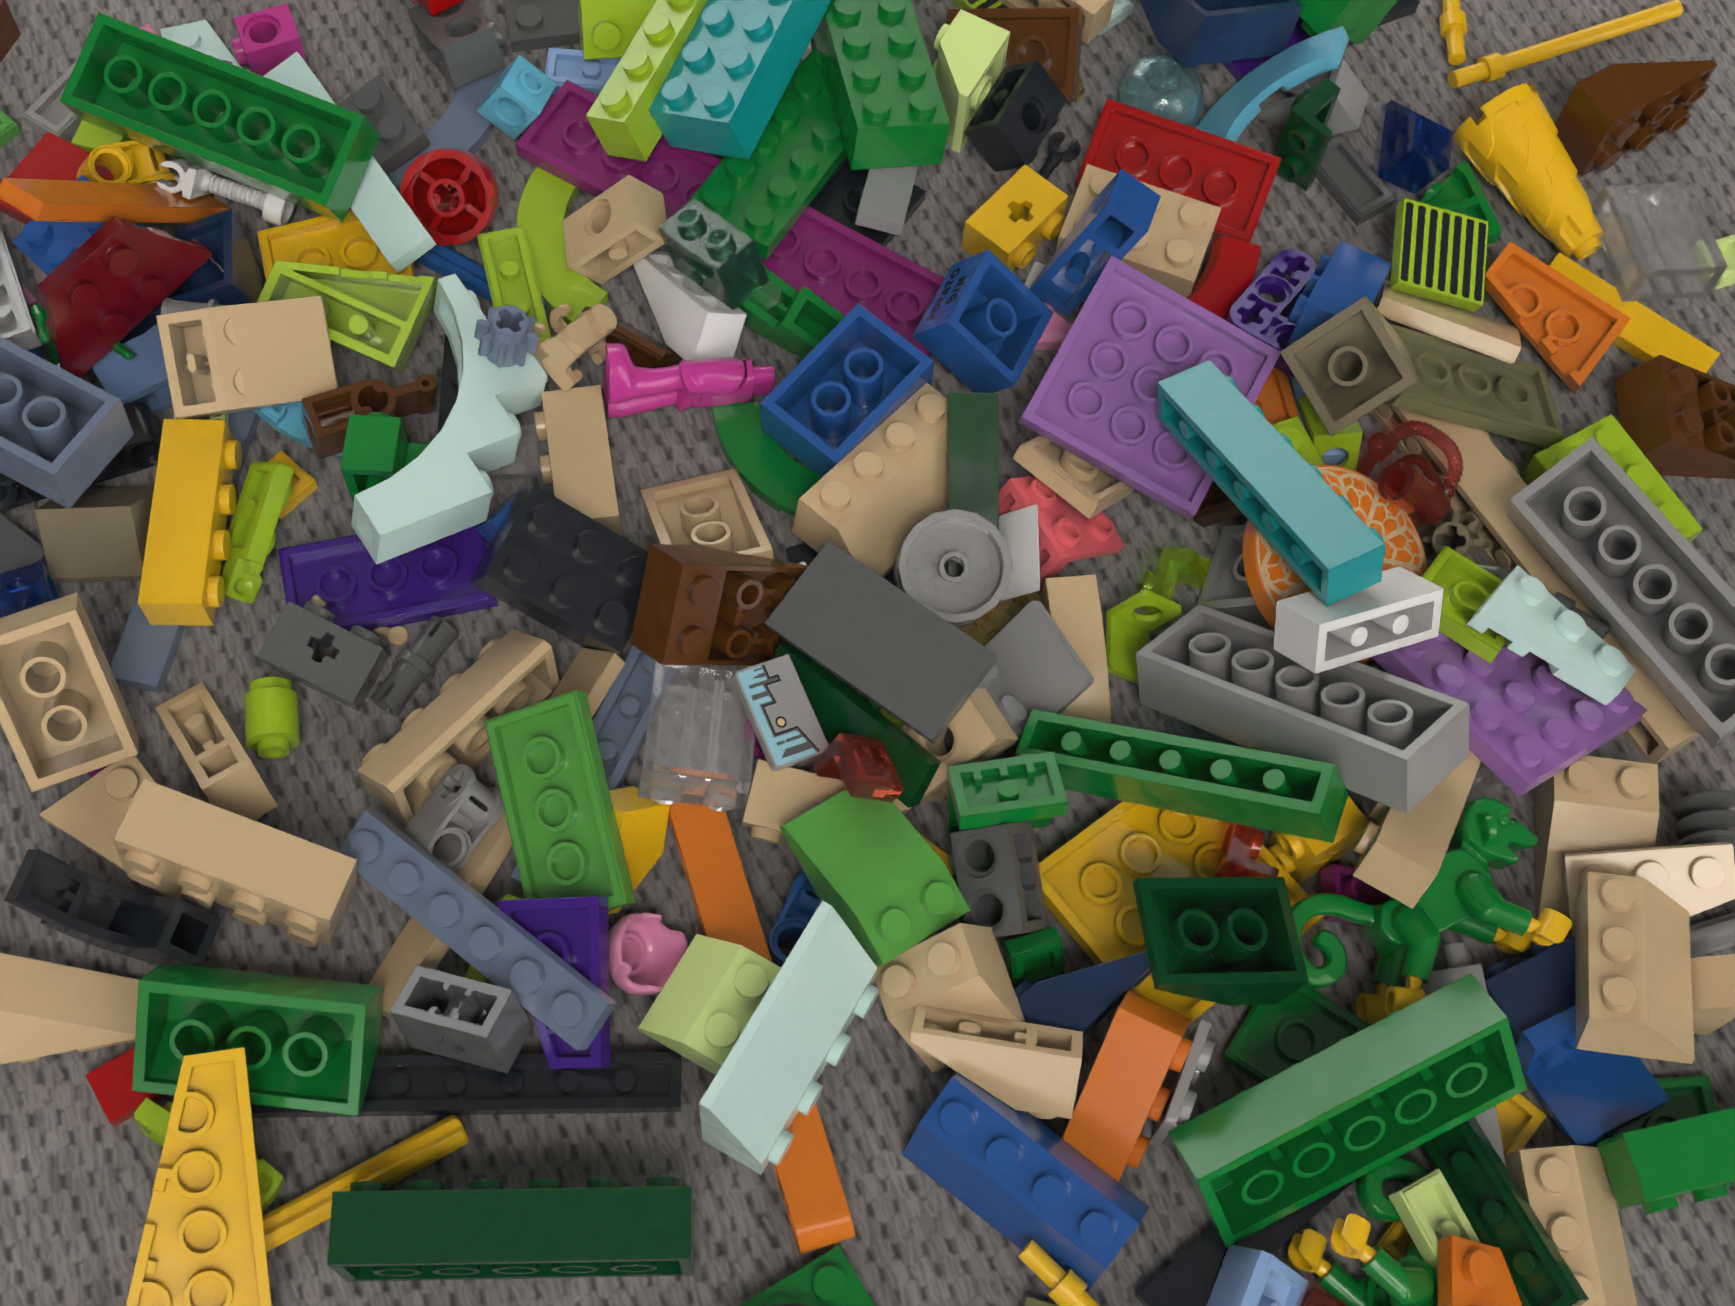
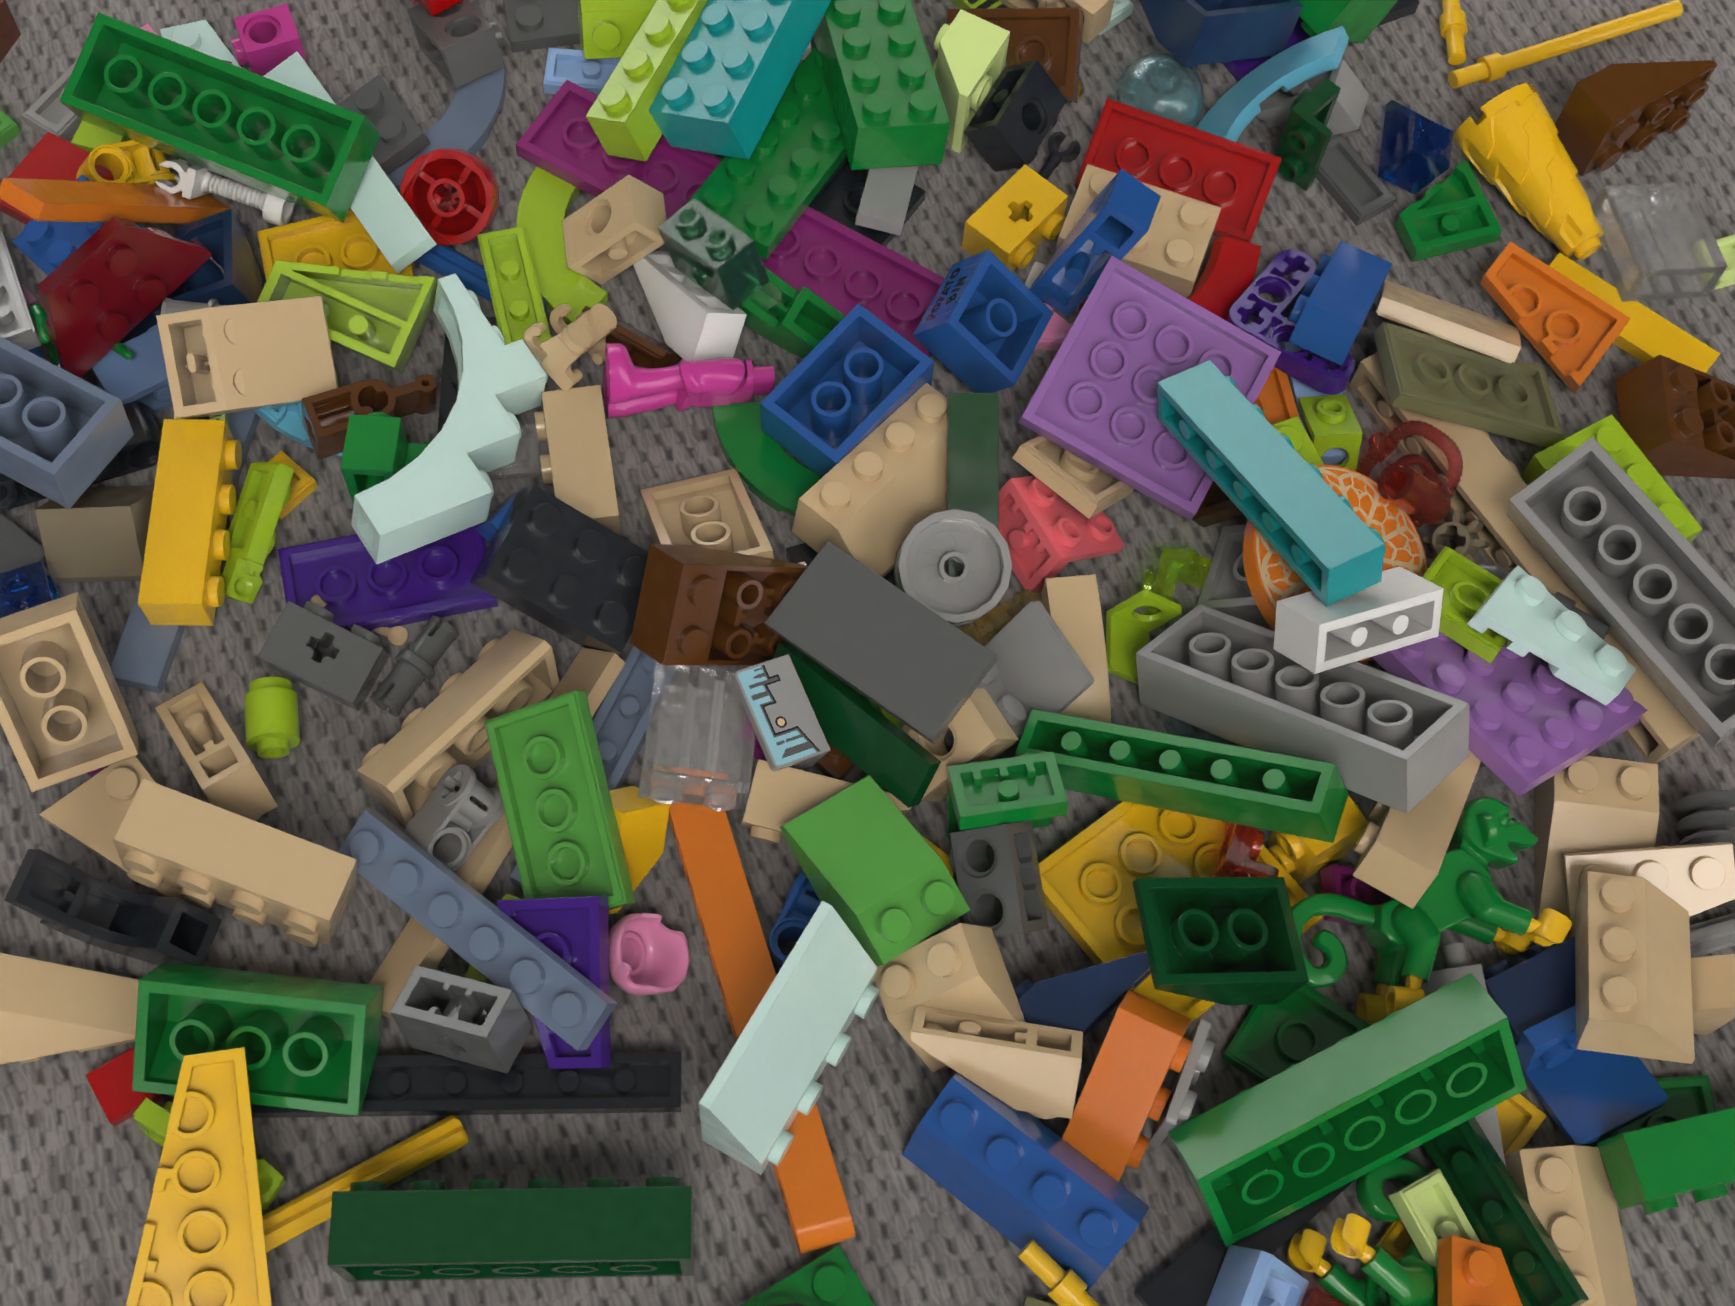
sand blue gear [474,305,539,368] -> none
medium azure brick [476,55,557,140] -> none
yellowish green slope [638,934,781,1075] -> none
clear red bracket [813,733,904,803] -> none
white sticker [999,504,1040,601] -> none
green tile [1004,926,1065,989] -> none
dark tan slope [1280,296,1419,436] -> none
tile [1390,198,1489,312] -> none

